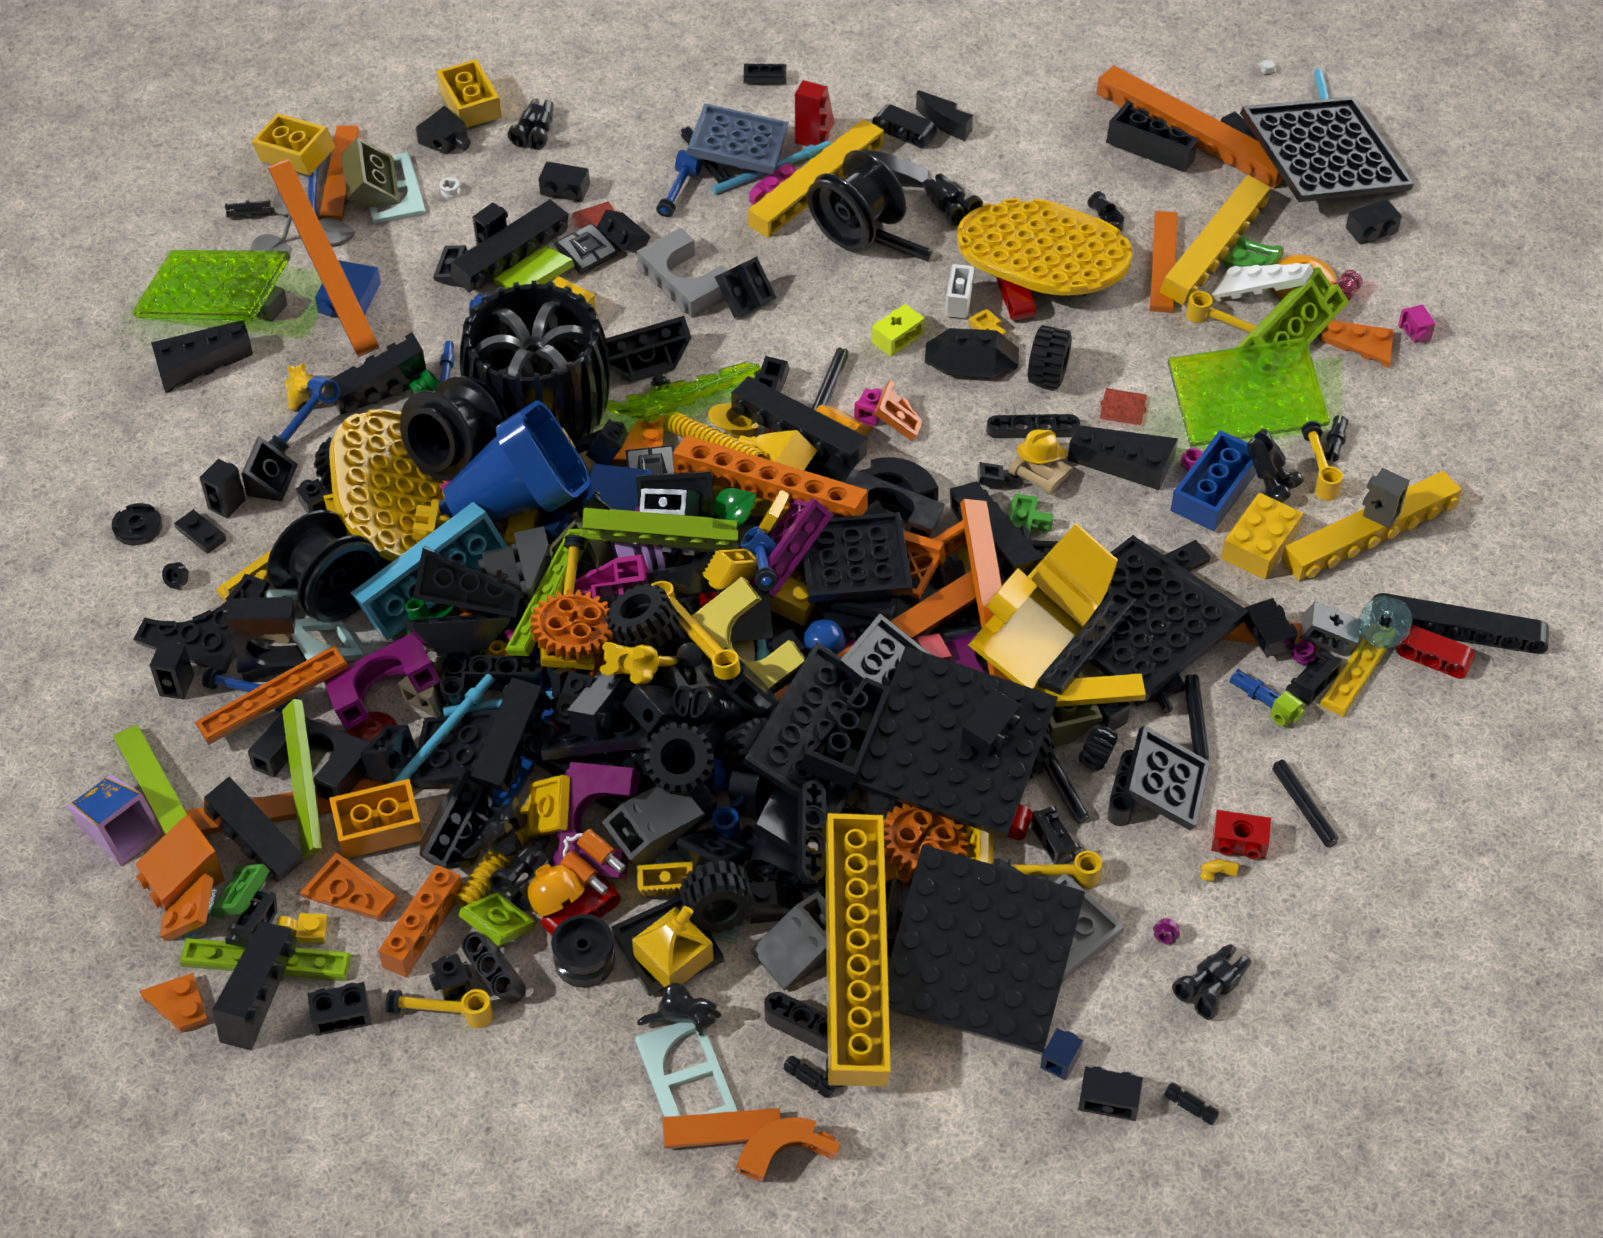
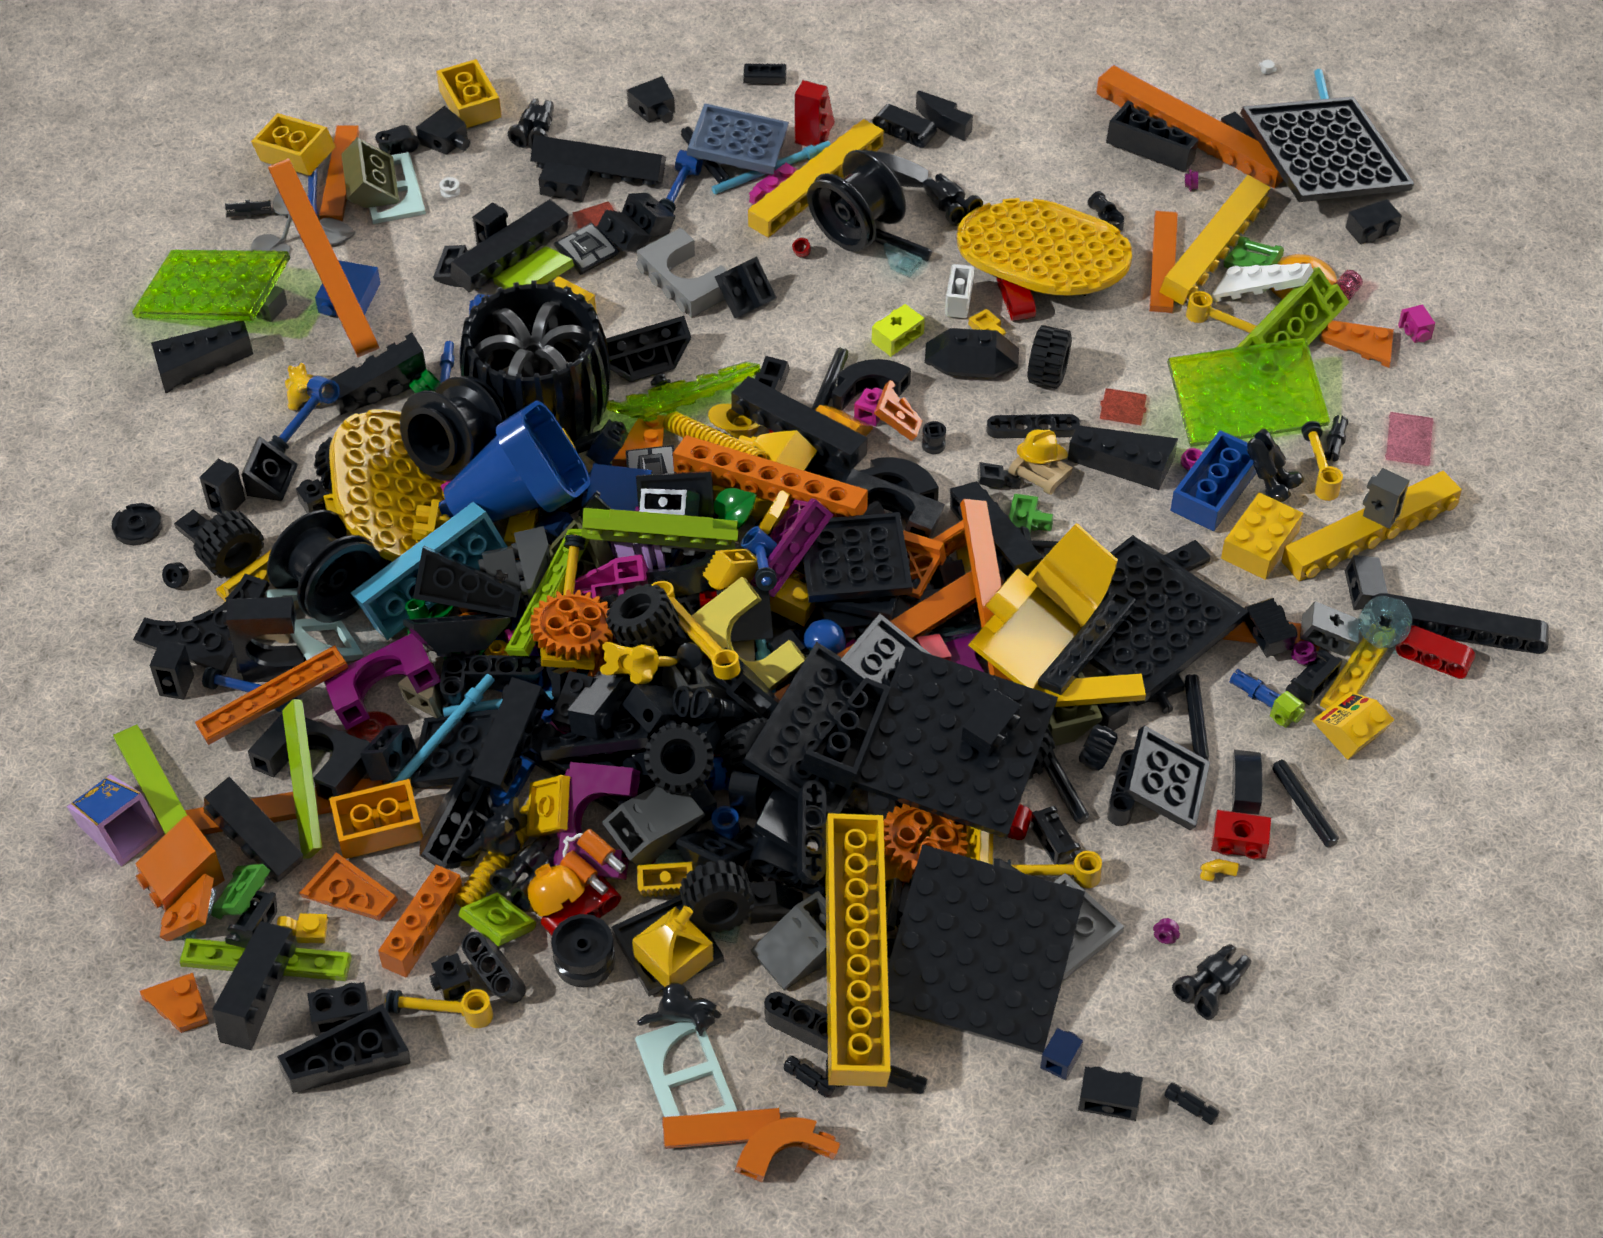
none -> black tyre [193,510,264,579]
none -> black wedge [277,1004,411,1093]
none -> black piece [375,125,420,155]
none -> black brick [530,135,667,186]
none -> black brick [622,193,676,237]
none -> black torso [627,76,675,123]
none -> red hinge [792,238,811,258]
none -> black arch [831,359,911,411]
none -> clear light blue tile [884,243,922,277]
none -> black axle [888,1065,928,1094]
none -> black wheel [922,421,946,454]
none -> magenta plate [1185,169,1198,191]
none -> black slope [1232,749,1262,815]
none -> yellow slope [1312,692,1395,760]
none -> hinge [1345,555,1388,610]
none -> clear pink piece [1385,412,1434,466]

